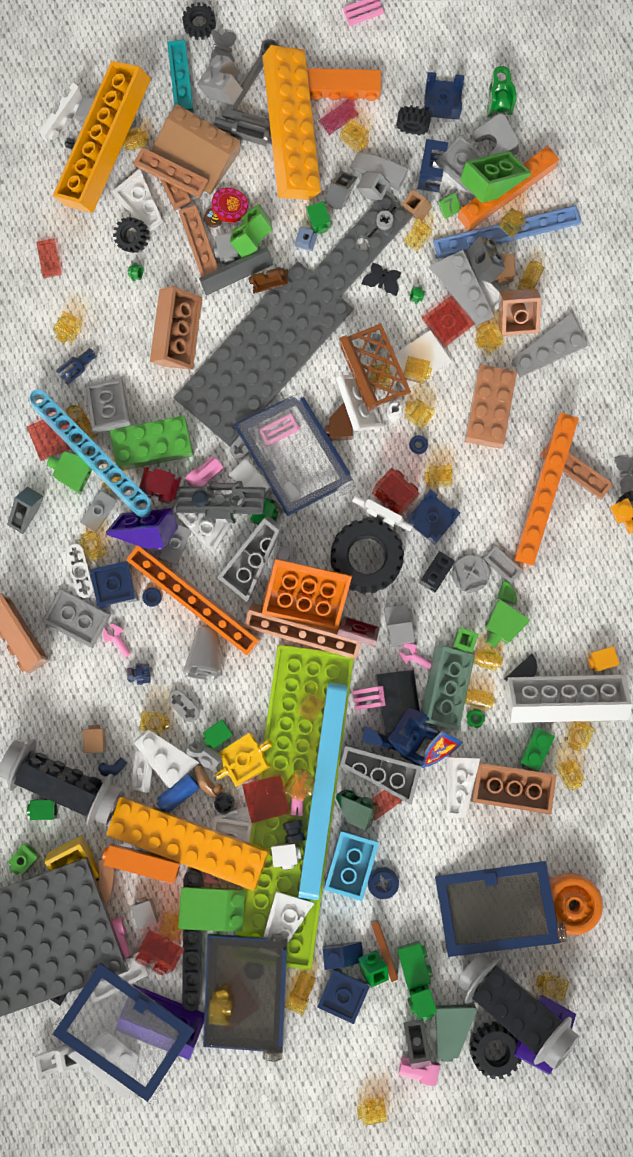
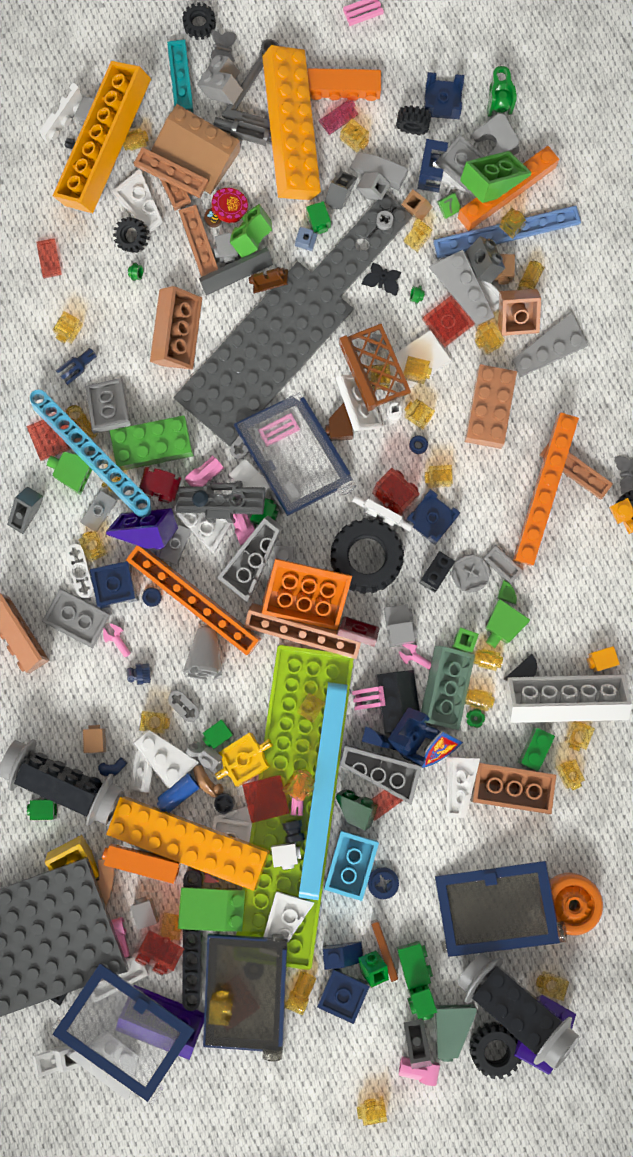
bright green brick [8,843,41,875] -> none
none -> bright pink piece [233,514,255,546]

